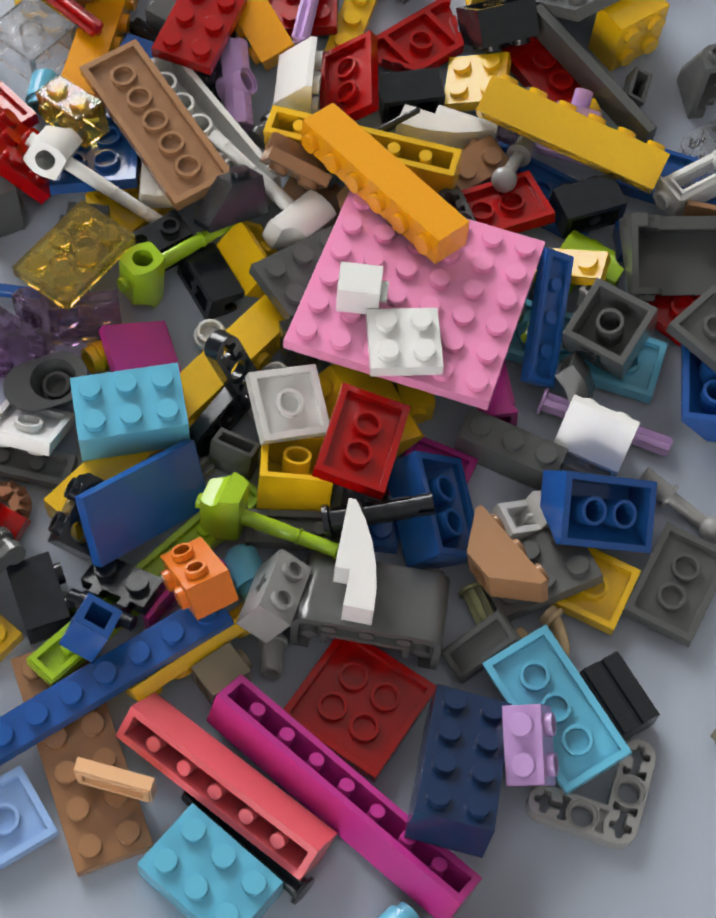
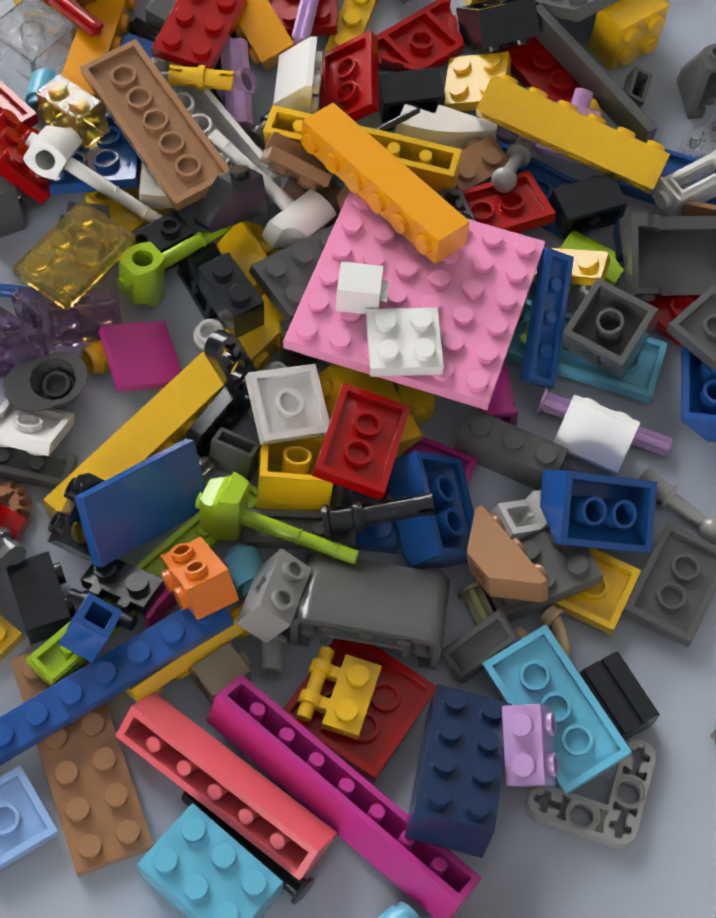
medium azure brick [70,362,190,461] -> none
light nougat tile [73,757,157,803] -> none
white slope [333,498,377,625] -> none
dark grey piece [555,351,595,404] -> none
none -> yellow pin [168,64,235,92]
none -> black brick [198,252,264,338]
none -> yellow plate [296,646,382,740]

